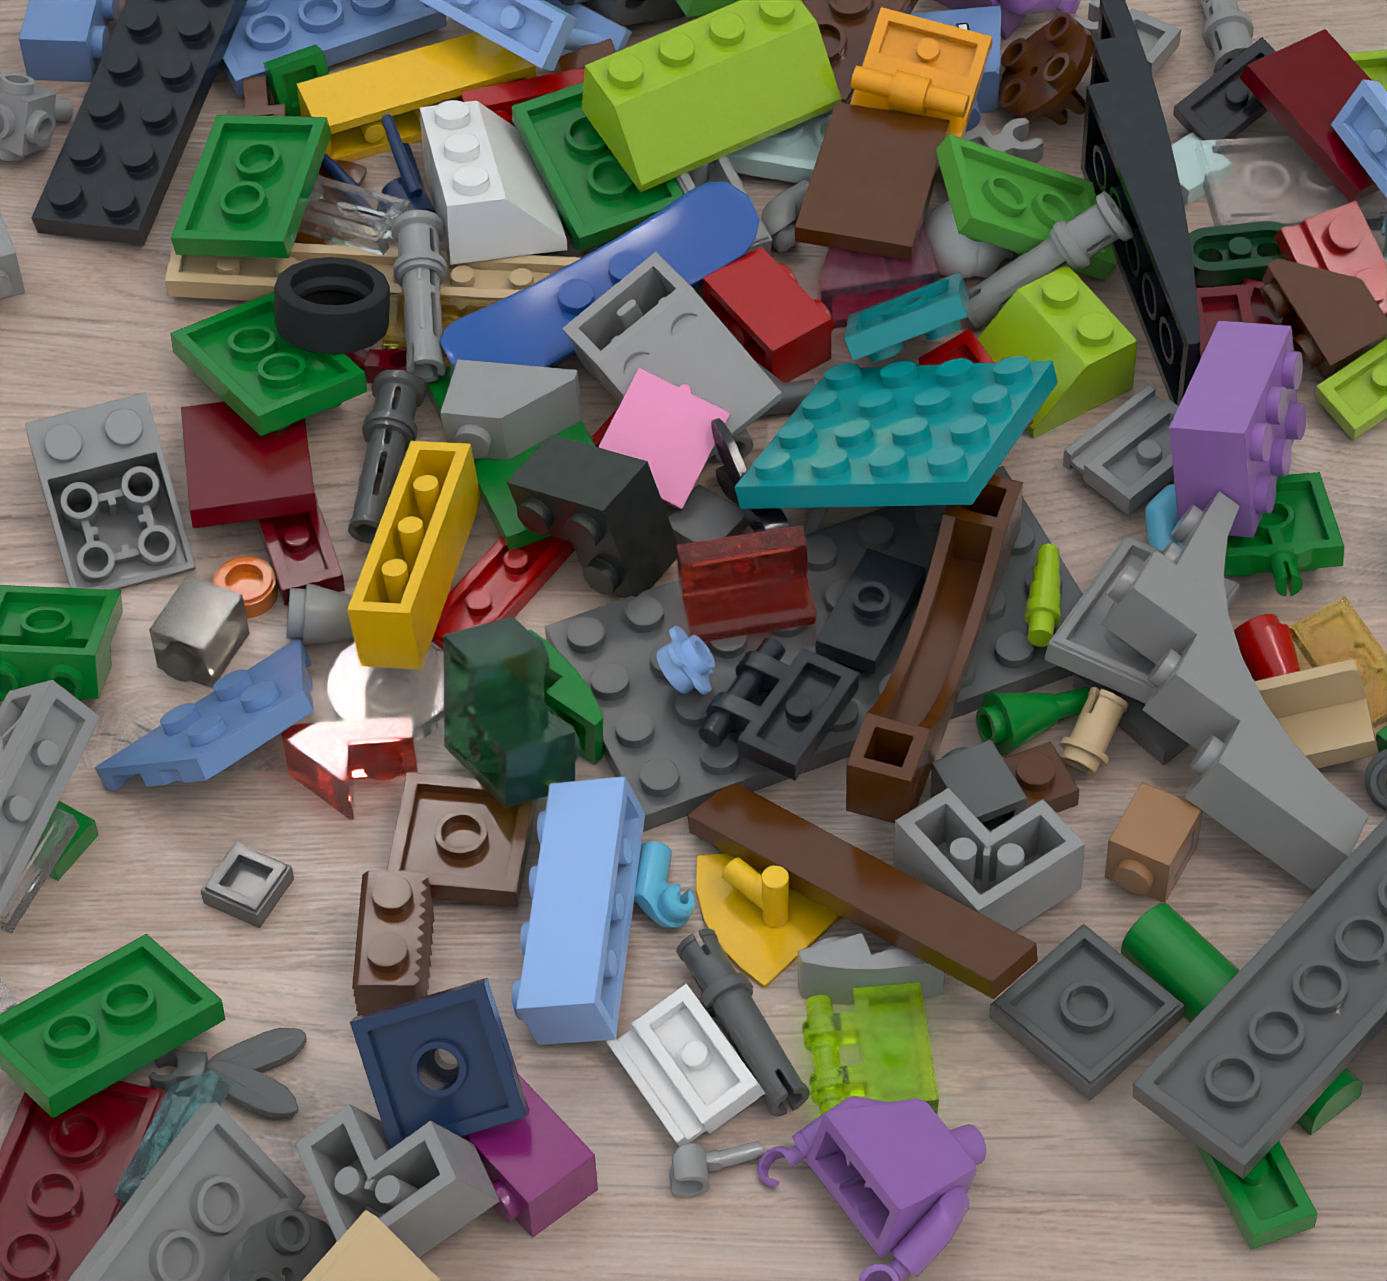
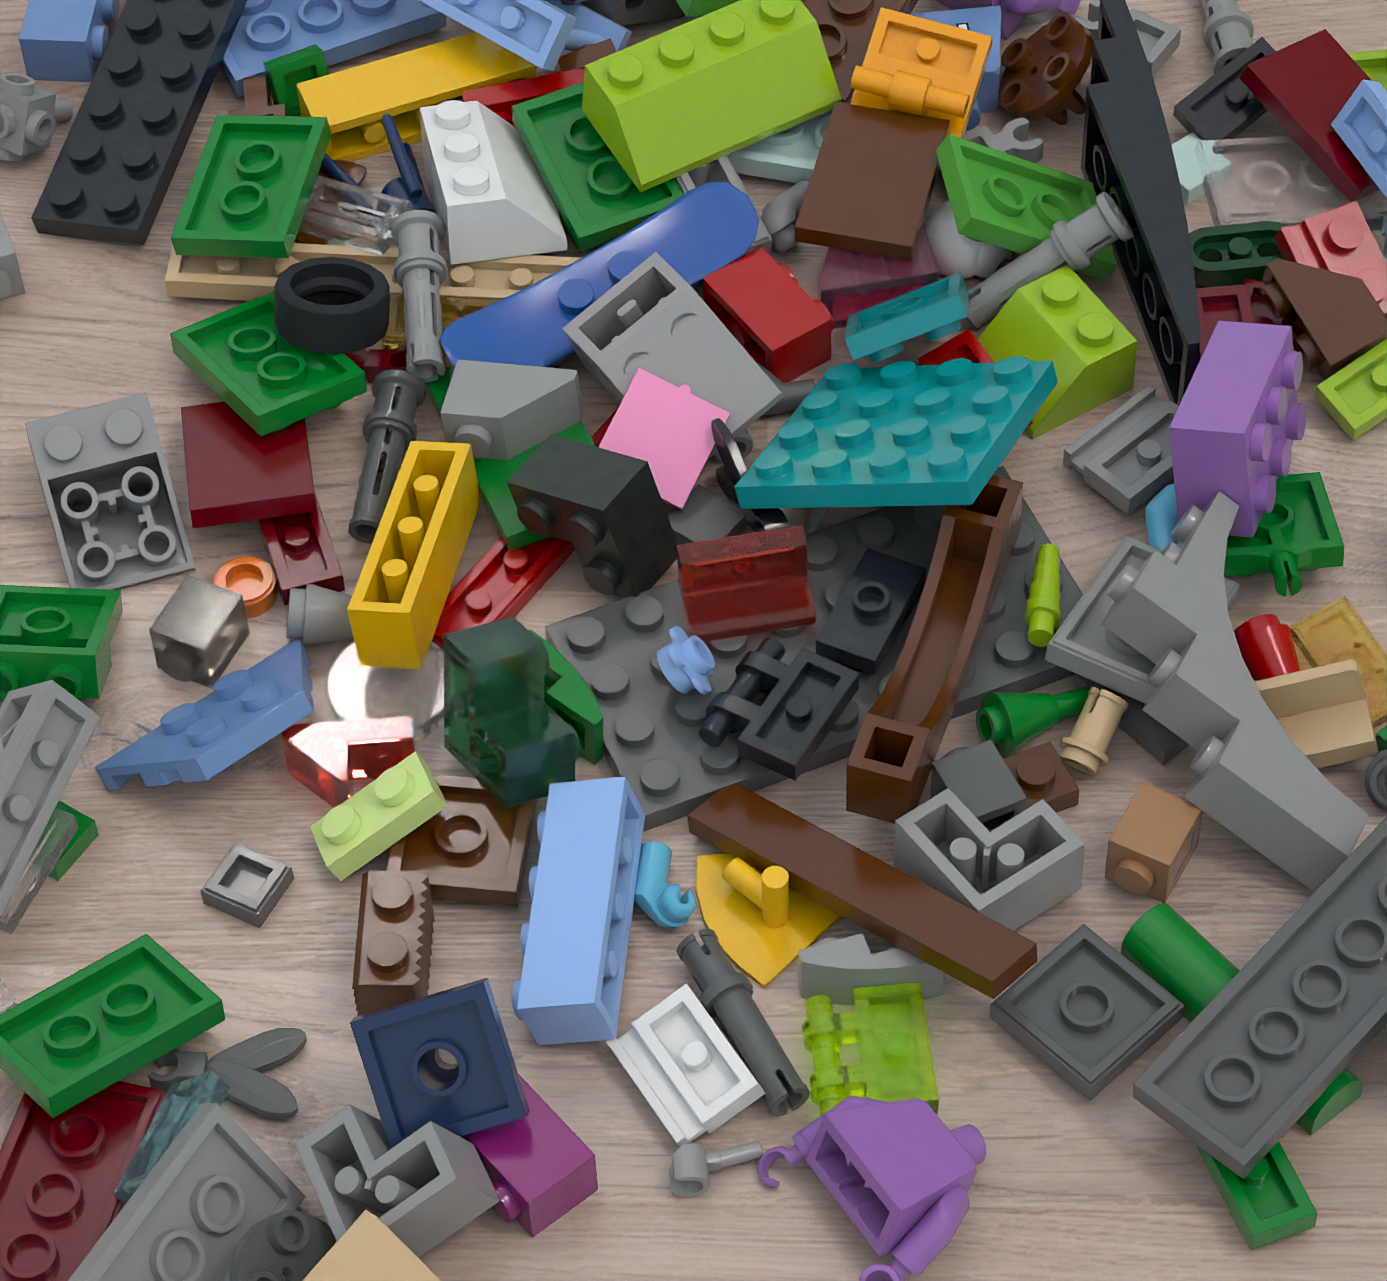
none -> yellowish green plate [309,751,448,881]

